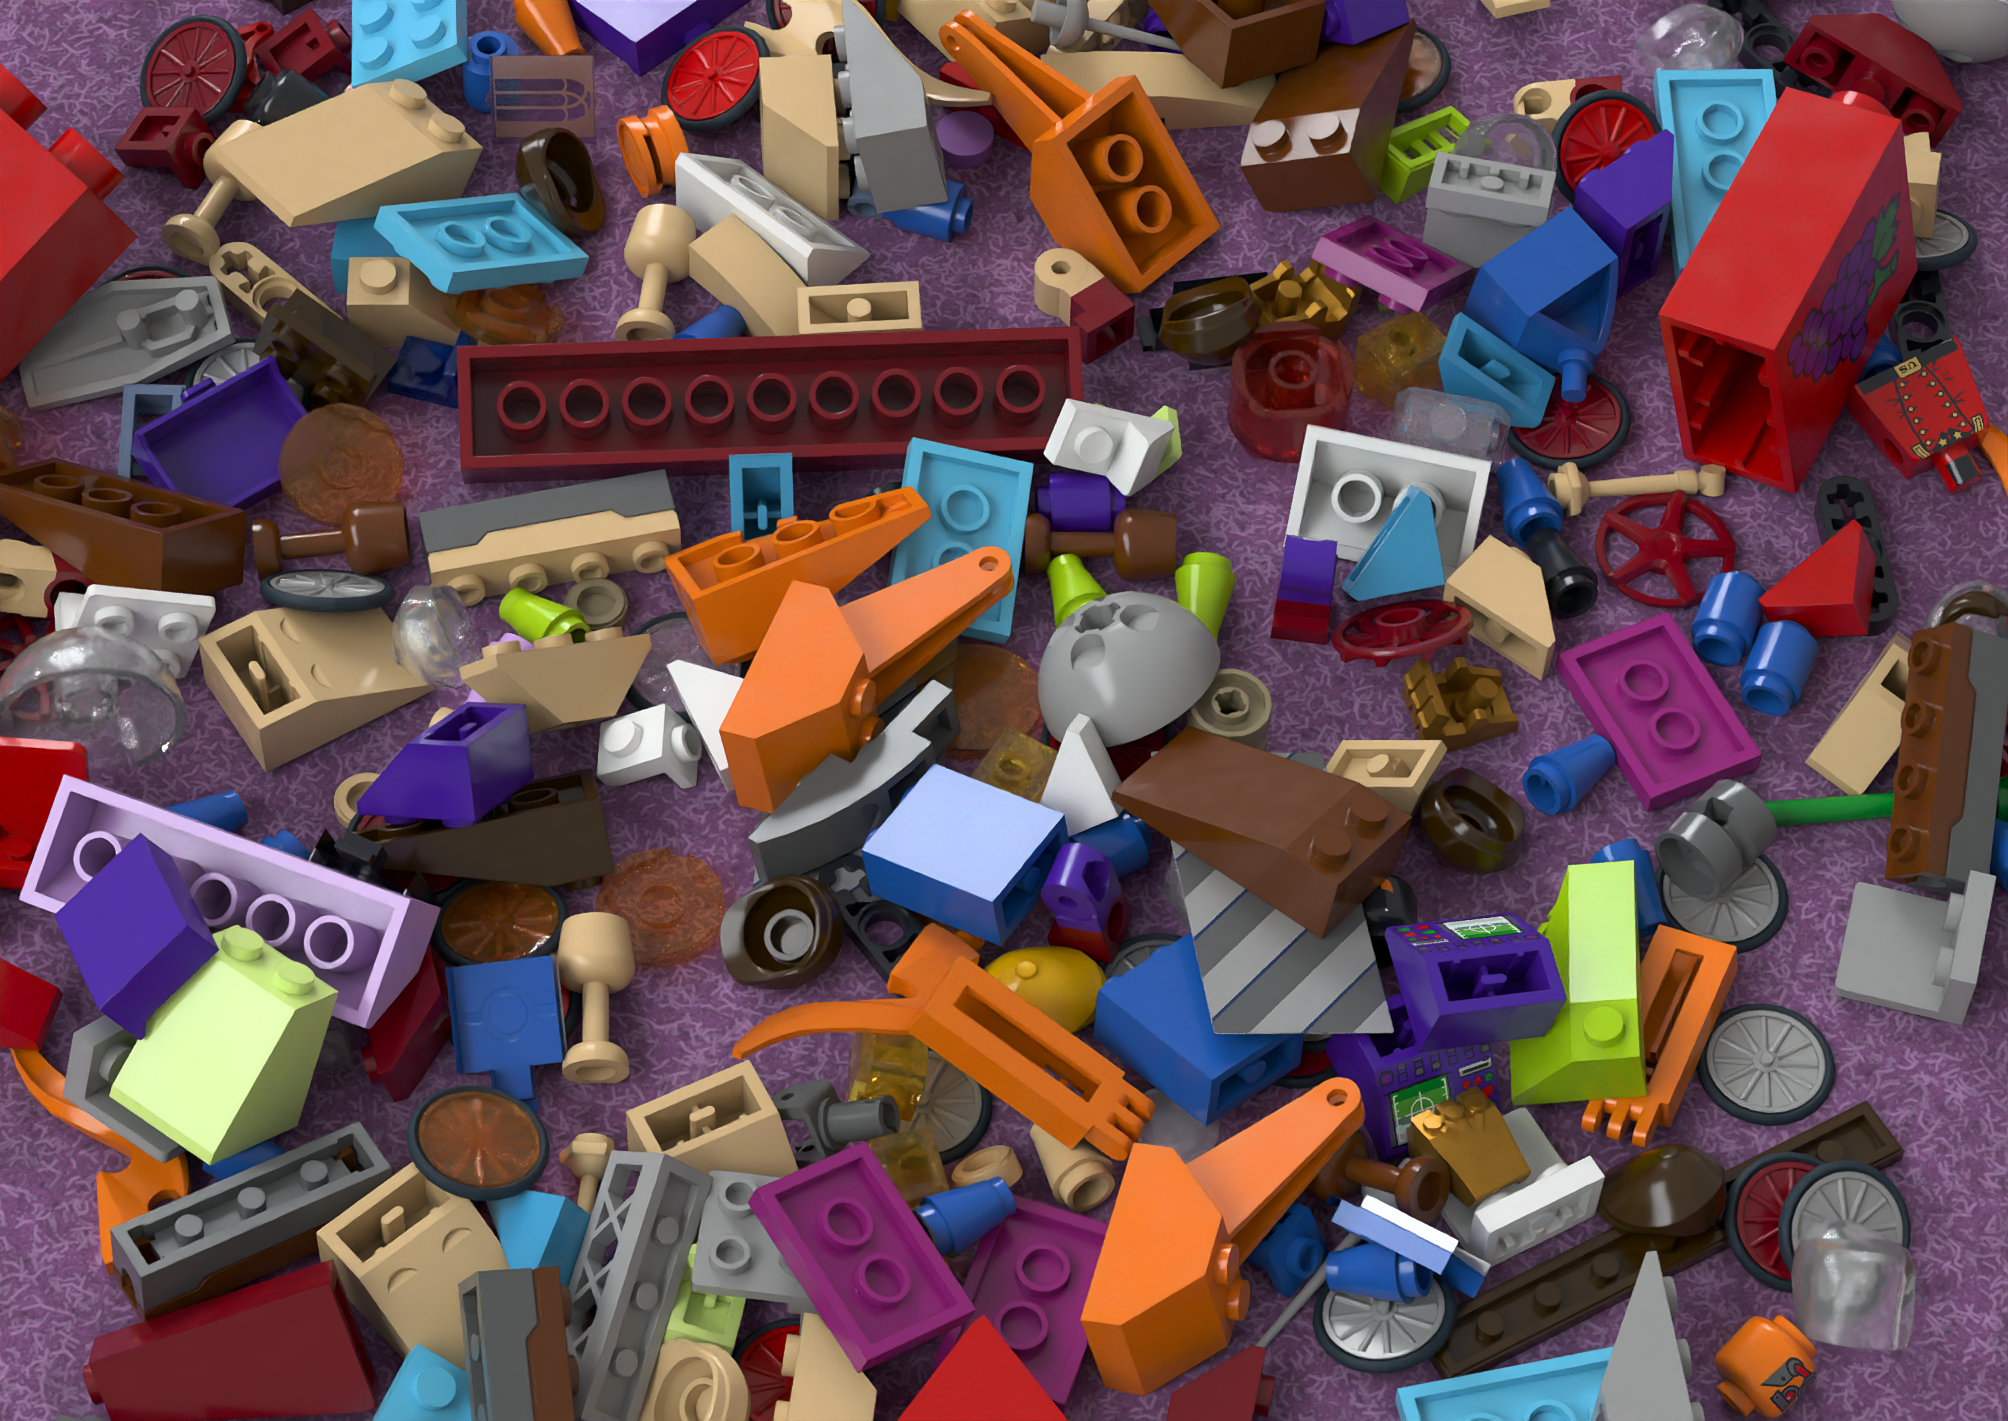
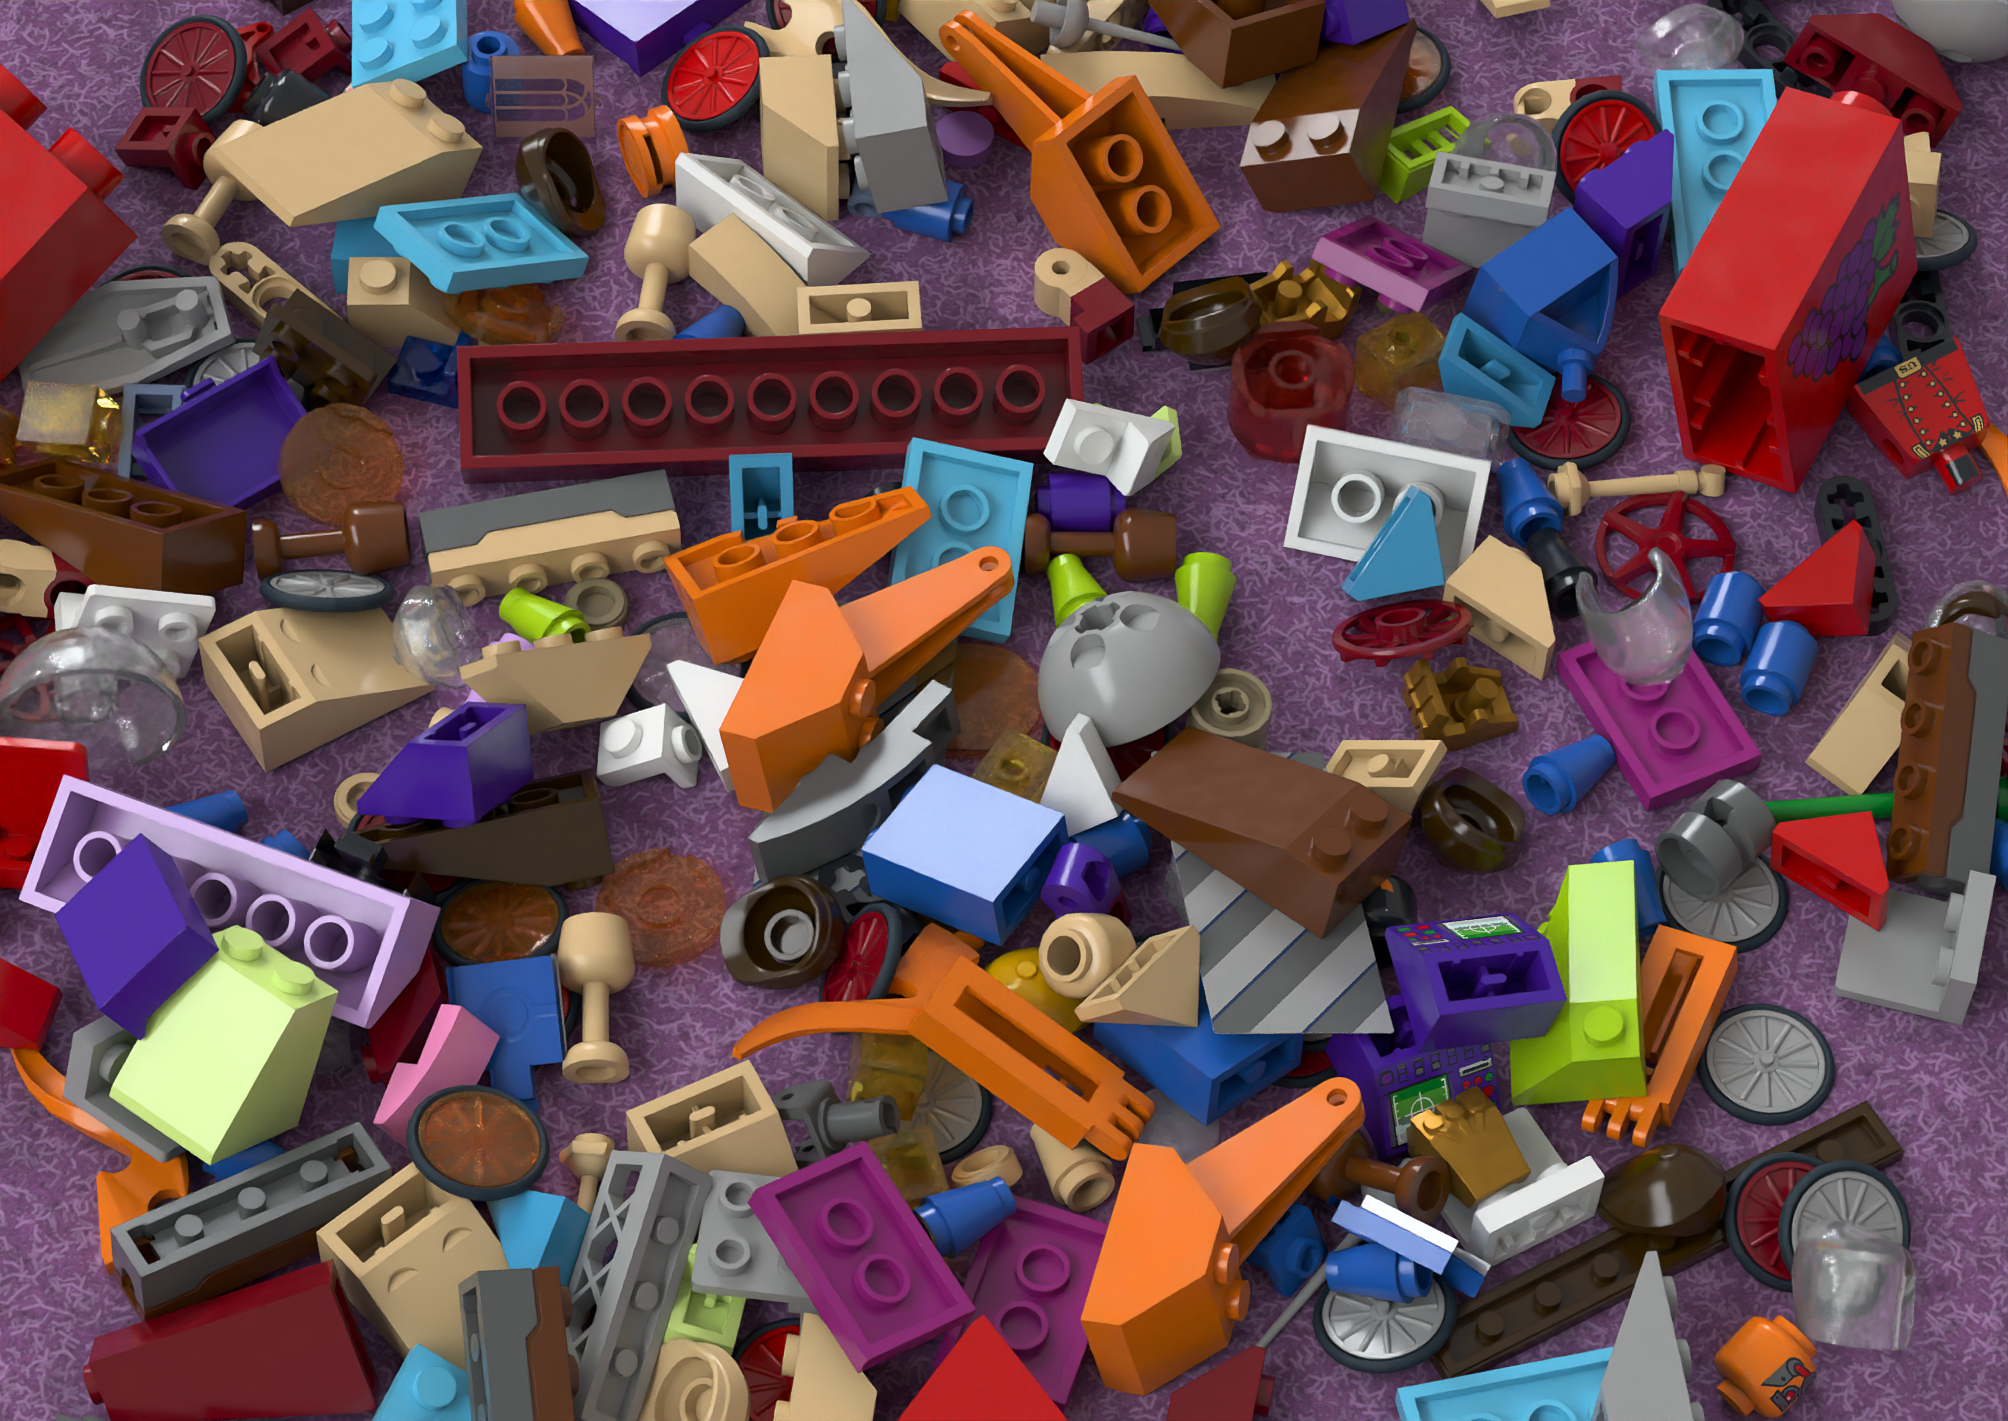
dark purple leg [1270,535,1338,645] -> none
none -> clear yellow brick [16,380,122,464]
none -> bright pink slope [373,1004,500,1151]
none -> dark red wheel [818,903,903,1036]
none -> tan head [1038,913,1137,999]
none -> tan slope [1074,925,1200,1027]
none -> clear piece [1576,547,1693,687]
none -> red slope [1770,811,1889,932]

